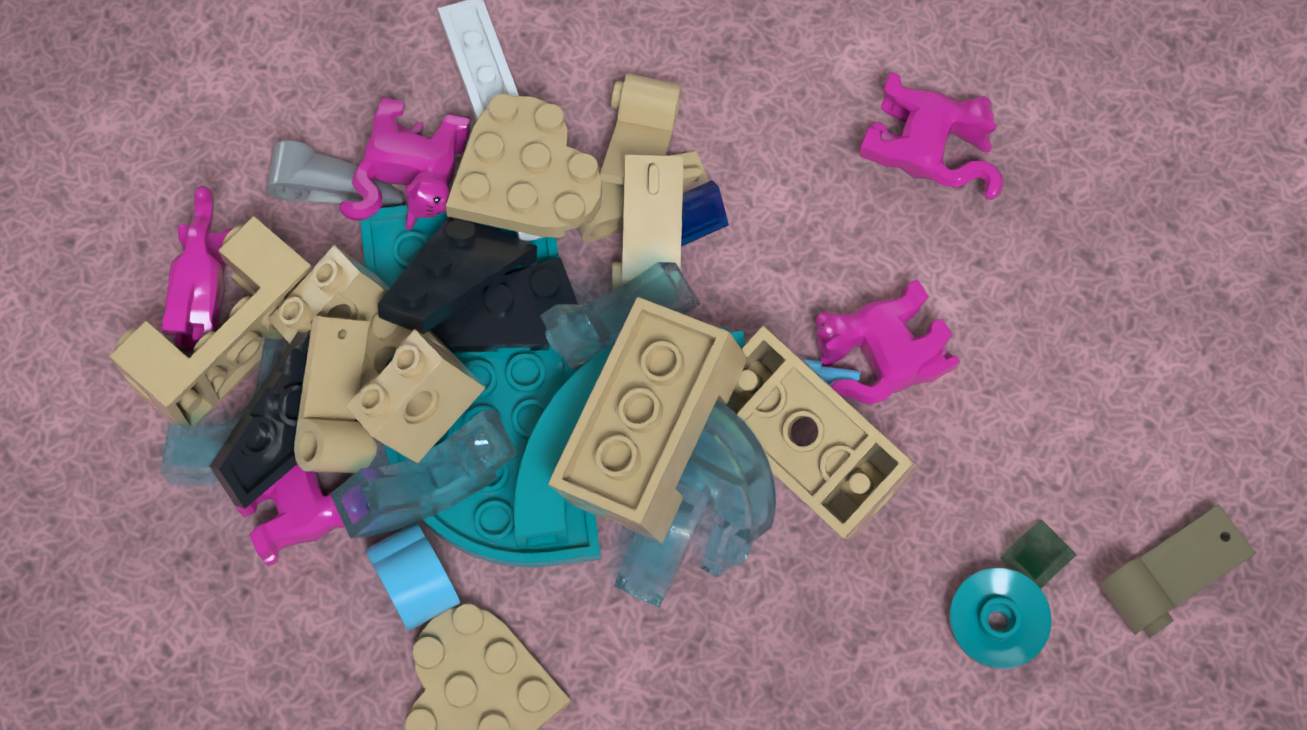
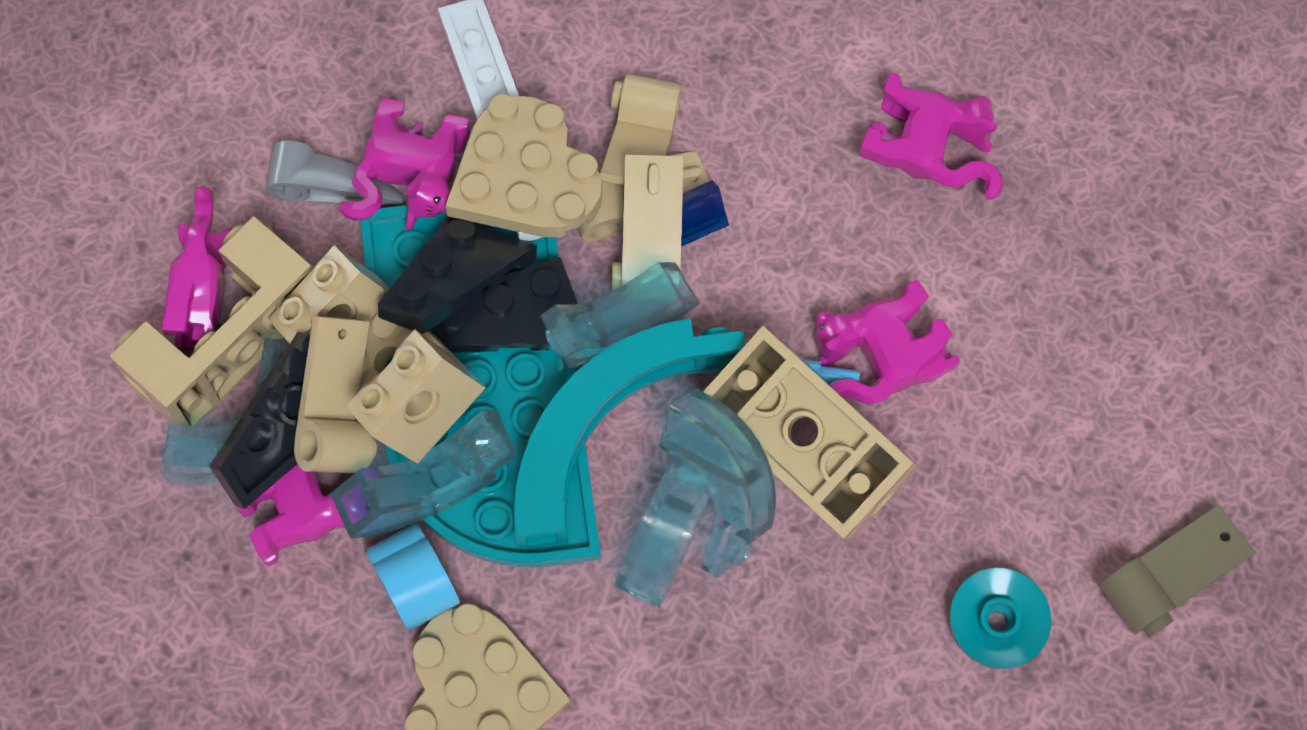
tan piece [548,297,748,543] -> none
clear green slope [1000,519,1077,589] -> none

